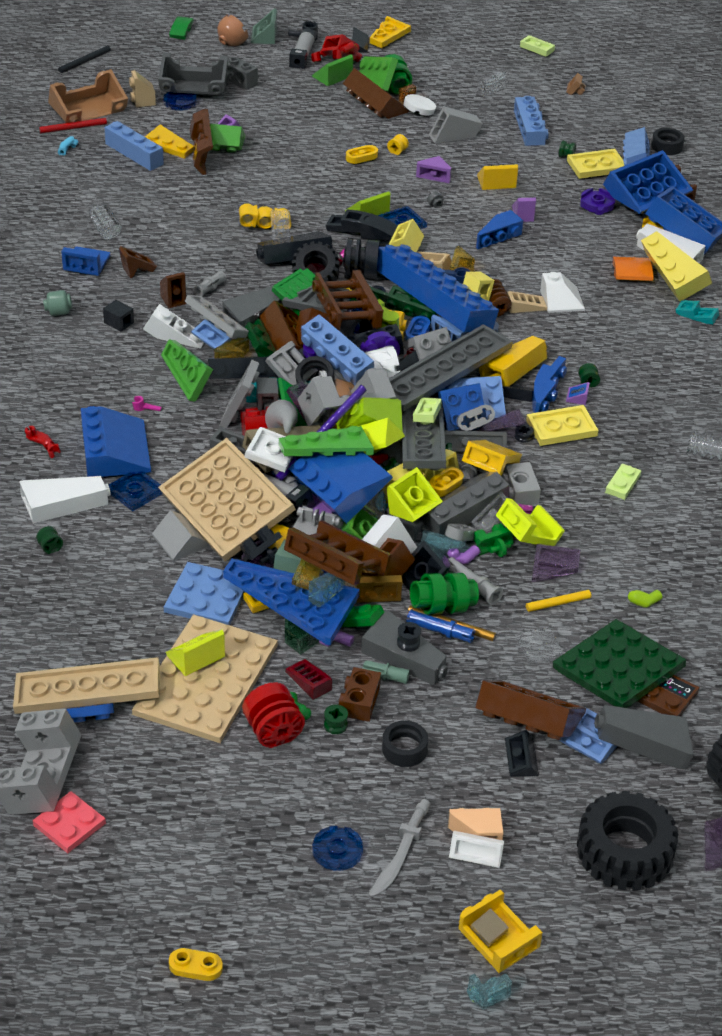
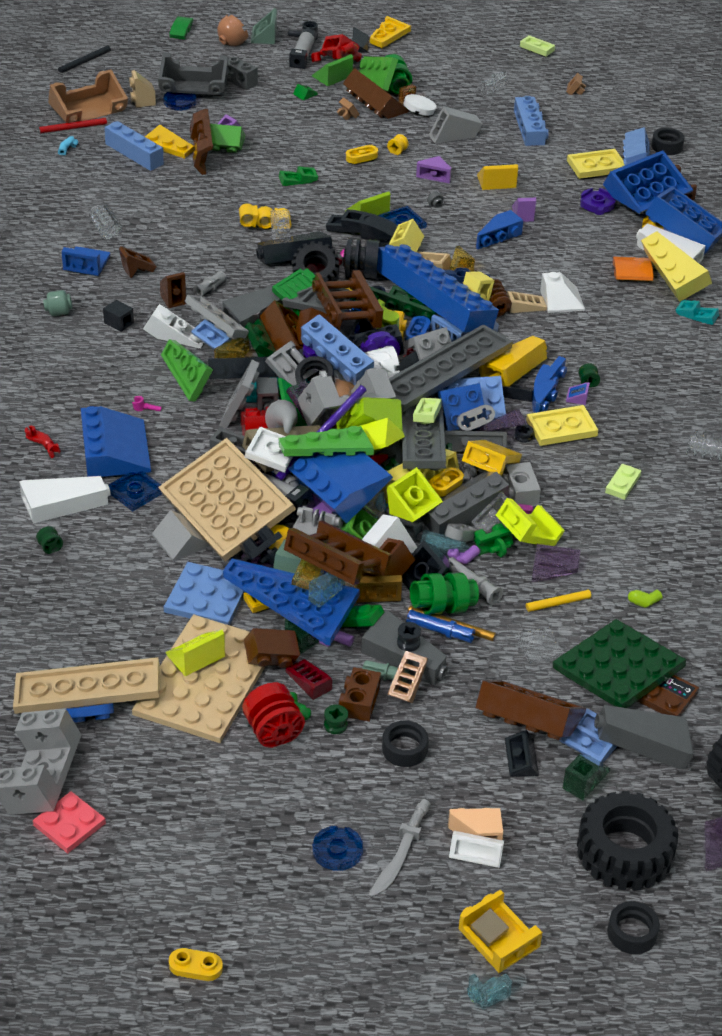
dark green wheel [558,140,576,158] -> none
none -> reddish brown brick [243,628,300,668]
none -> green slope [278,166,318,186]
none -> green slope [293,84,318,101]
none -> medium nougat tile [337,97,360,120]
none -> slope [388,651,428,703]
none -> clear green slope [562,754,611,800]
none -> black tyre [607,901,660,954]

